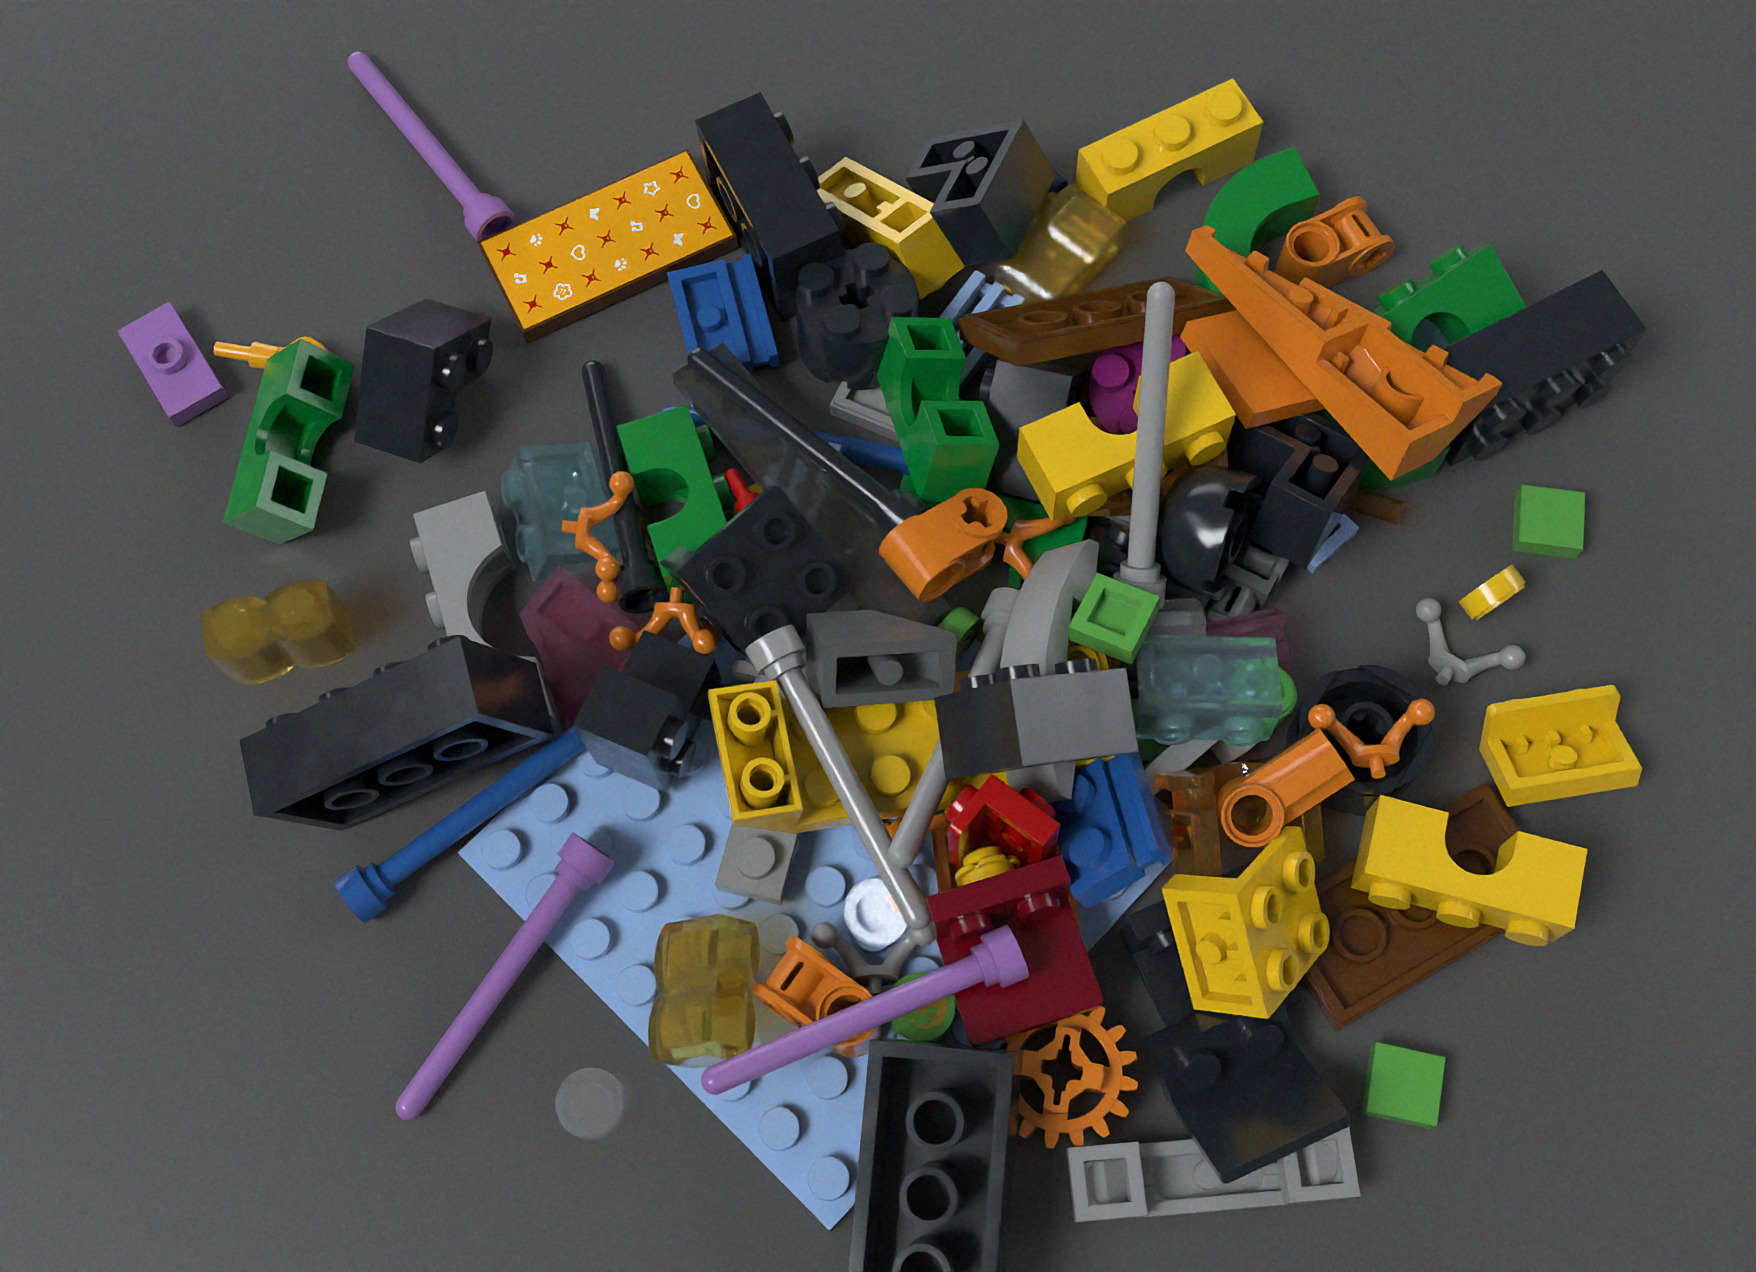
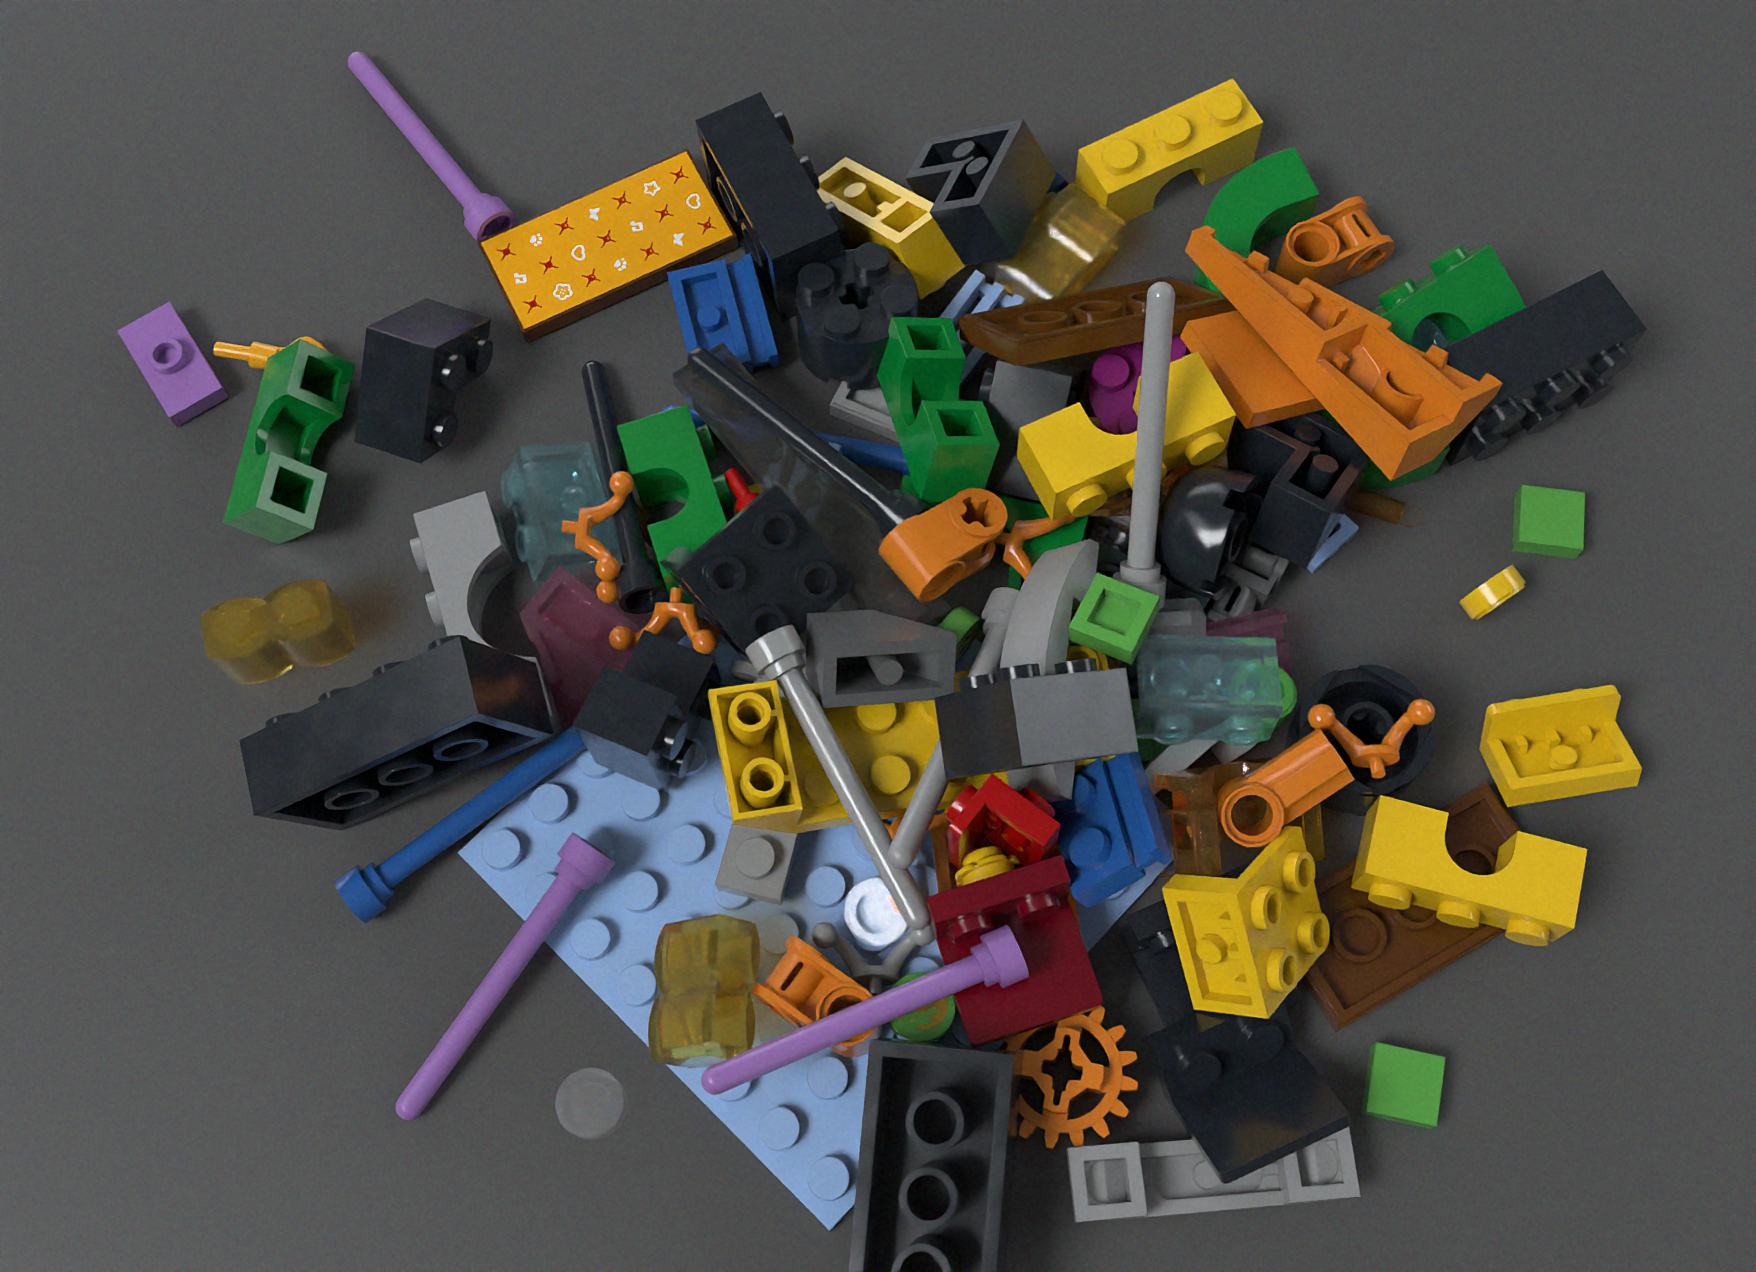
light grey piece [1416,597,1526,685] -> none

